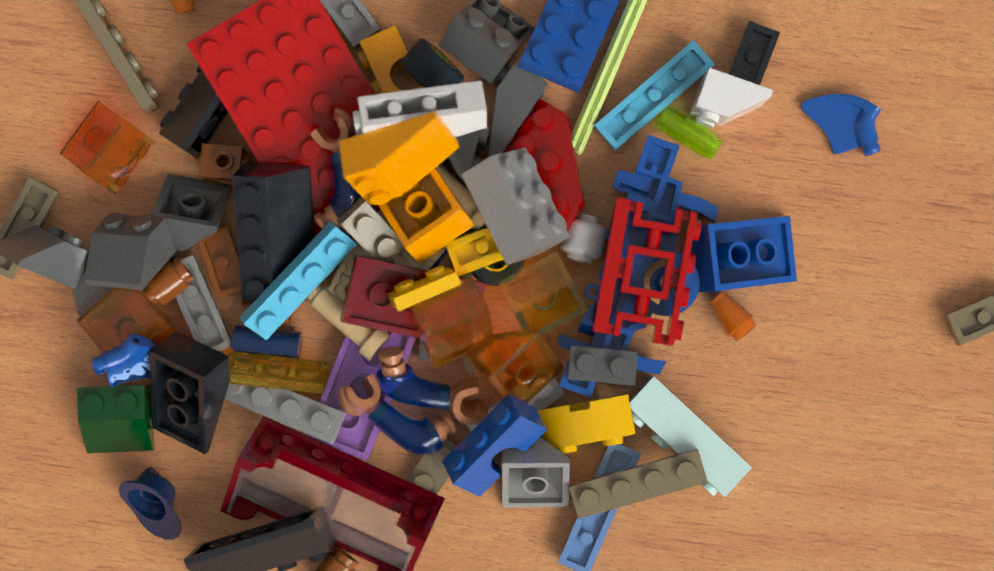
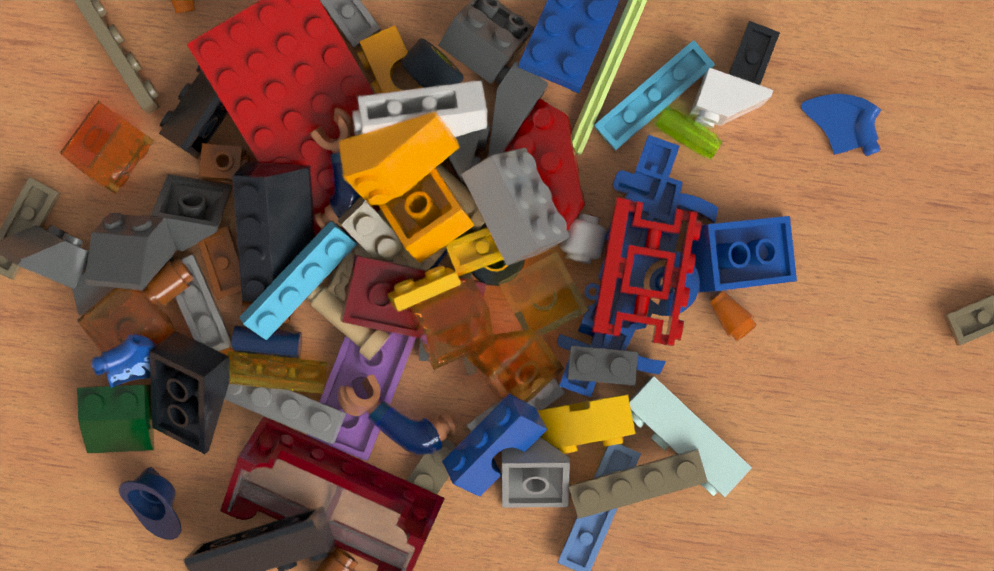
piece [376,347,488,425] -> none

